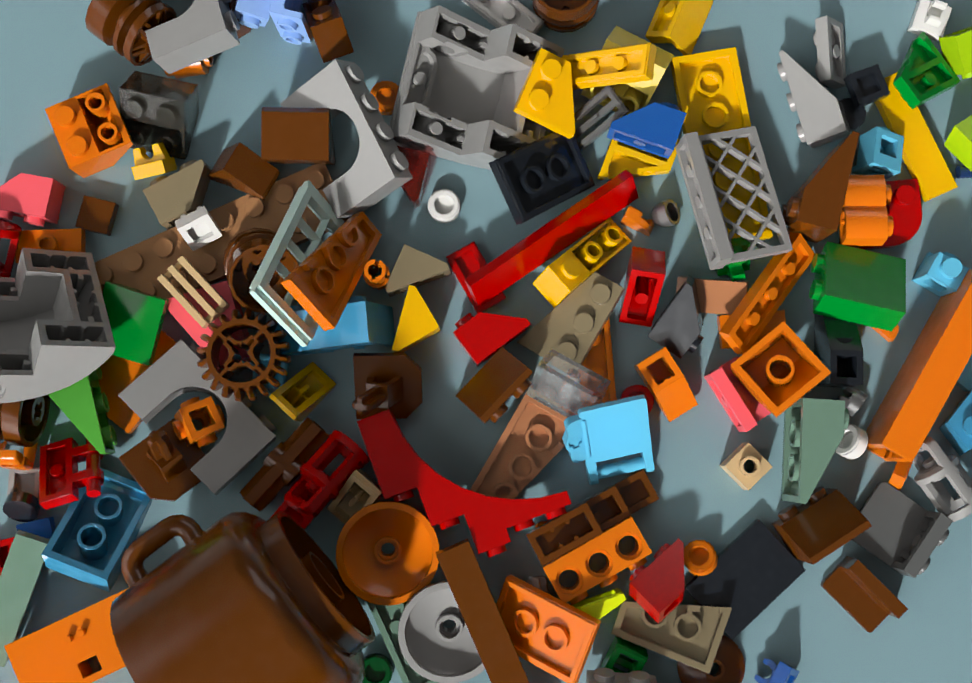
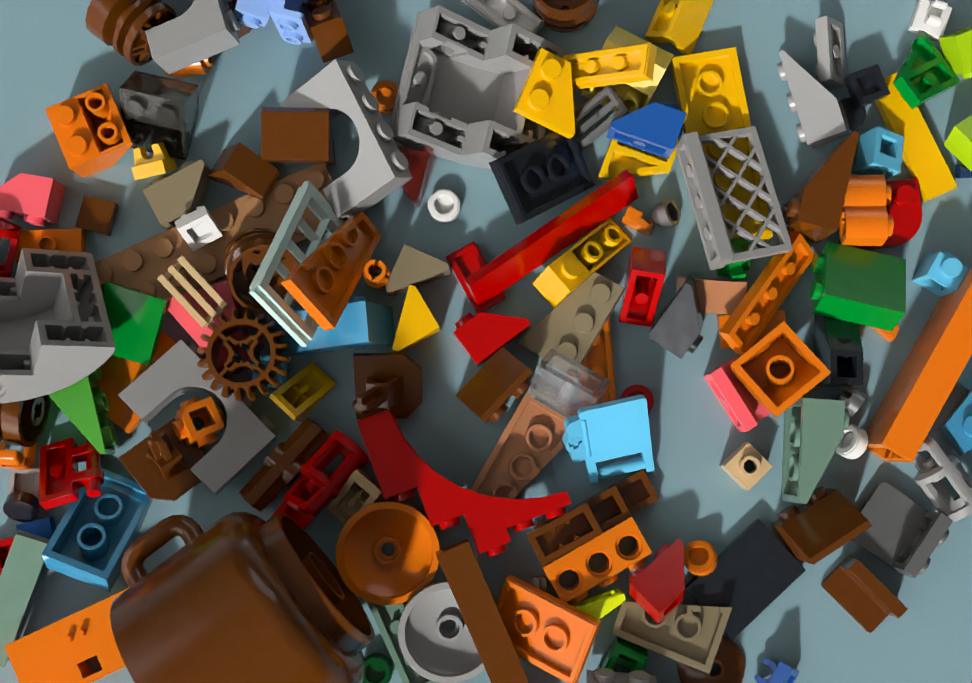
orange slope [634,347,698,422] -> none
orange tile [888,462,913,490] -> none

